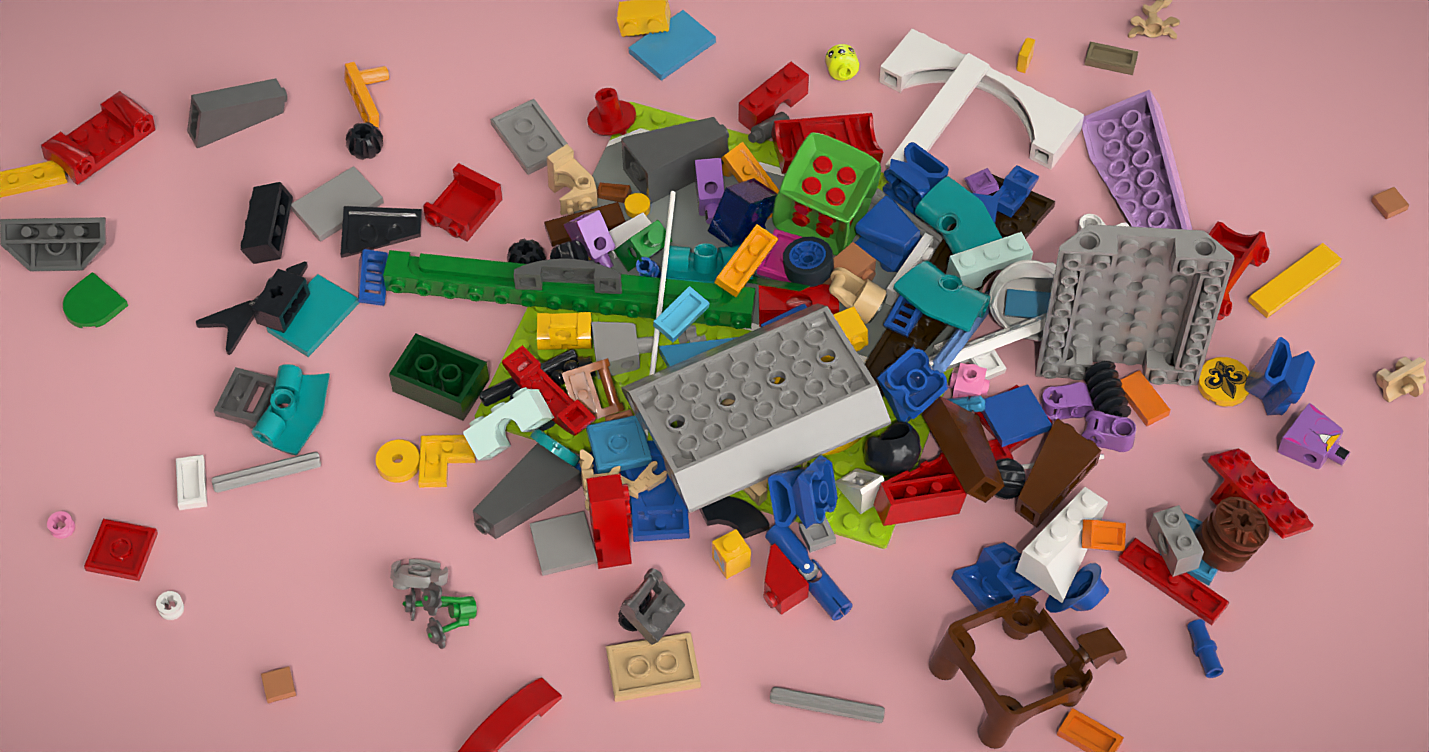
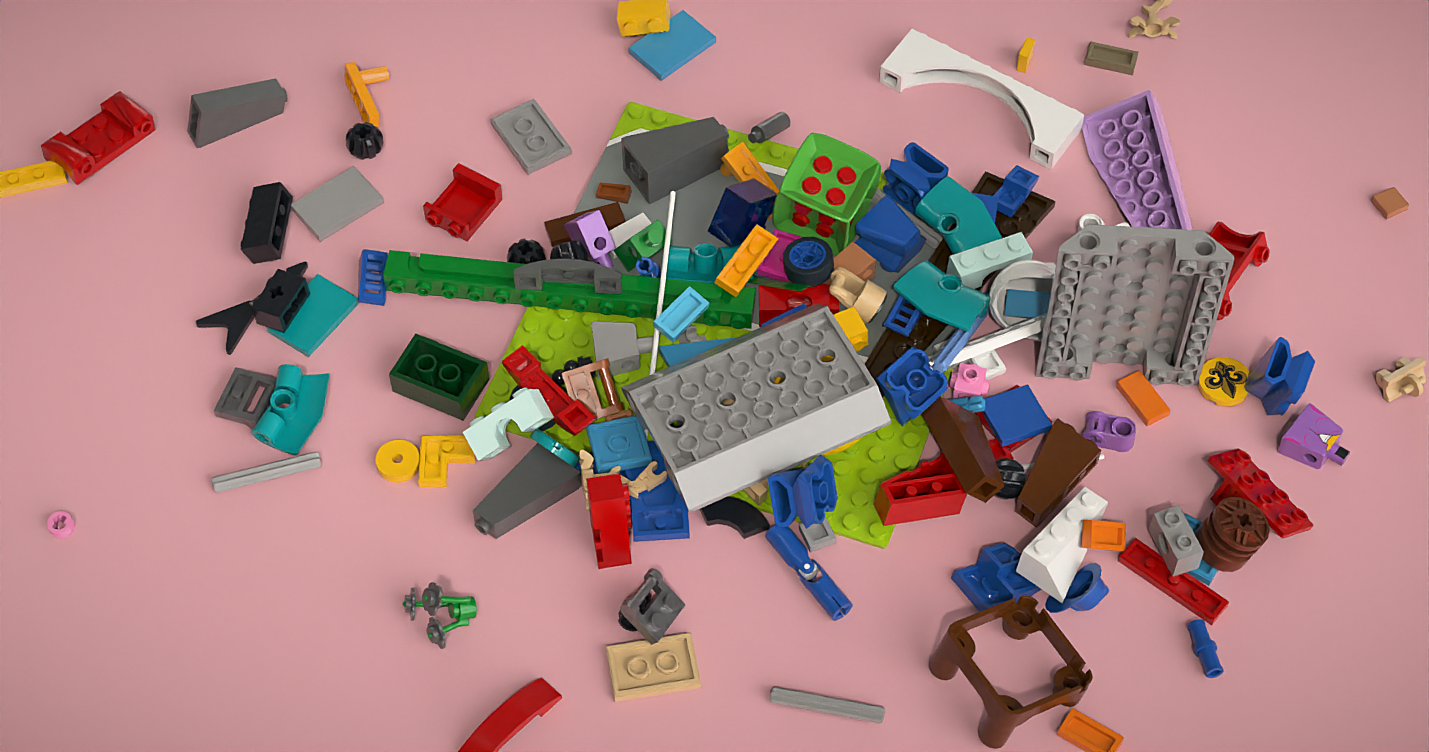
dark grey wedge [0,217,106,271] -> none
green tile [63,272,128,328] -> none
red tile [84,518,158,581] -> none
white bush [156,591,184,620] -> none
white tile [176,455,207,510] -> none
nougat tile [261,666,296,703] -> none
black wing [340,206,422,258] -> none
light grey plate [390,559,448,592] -> none
black axle [479,349,578,406] -> none
light grey tile [530,511,597,576] -> none
yellow piece [537,312,592,350] -> none
tan tile [547,144,597,215] -> none
red piece [587,88,637,135] -> none
yellow tile [624,193,650,218] -> none
medium lavender torso [695,158,725,224] -> none
yellow brick [712,529,751,579] -> none
red arch [738,61,809,131] -> none
red slope [763,544,809,615] -> none
red piece [771,113,884,174] -> none
neon yellow head [825,44,860,81] -> none
white slope [835,468,885,514] -> none
black piece [864,421,922,477] -> none
white tile [885,53,989,169] -> none
white tile [885,233,936,307] -> none
medium lavender tile [964,168,999,195] -> none
medium lavender piece [1040,382,1094,421] -> none
reddish brown slope [1076,627,1127,669] -> none
black piece [1084,361,1132,417] -> none
yellow tile [1248,243,1342,318] -> none

